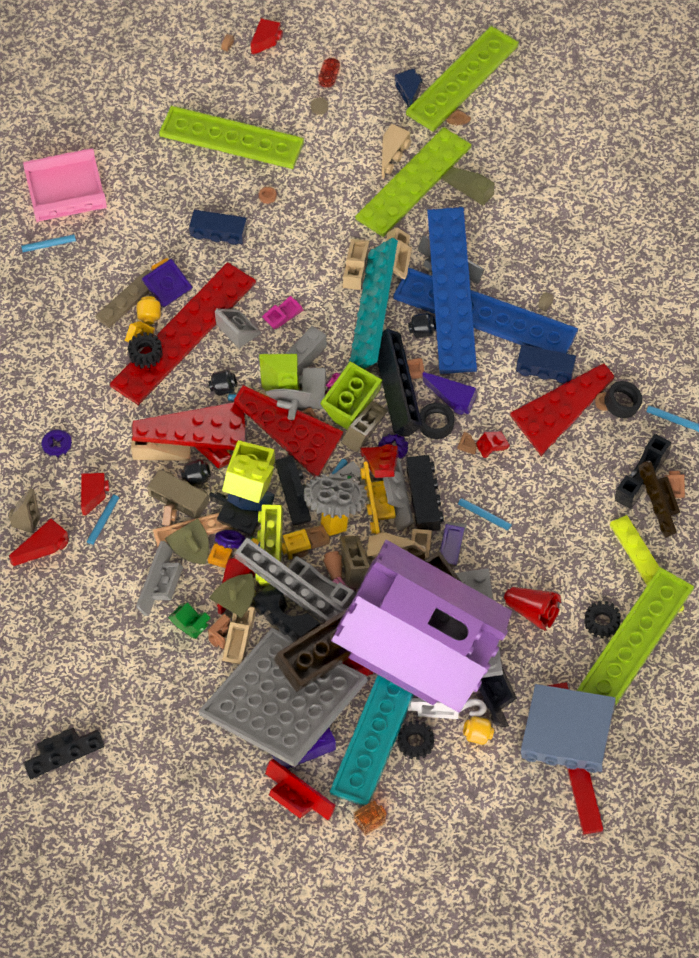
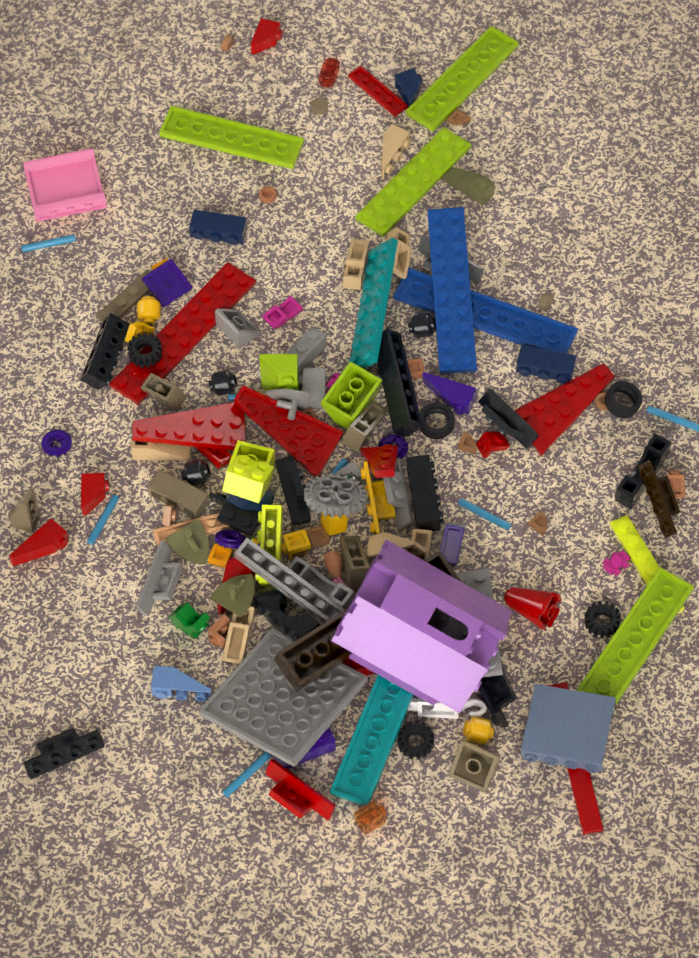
none -> black brick [80,313,130,389]
none -> dark tan slope [141,373,187,412]
none -> medium blue slope [151,666,212,702]
none -> dark azure bar [222,751,271,798]
none -> red tile [348,65,408,117]
none -> dark tan slope [449,739,500,793]
none -> black bracket [479,388,539,449]
none -> medium nougat tile [528,511,548,536]
none -> dark pink piece [603,550,631,576]

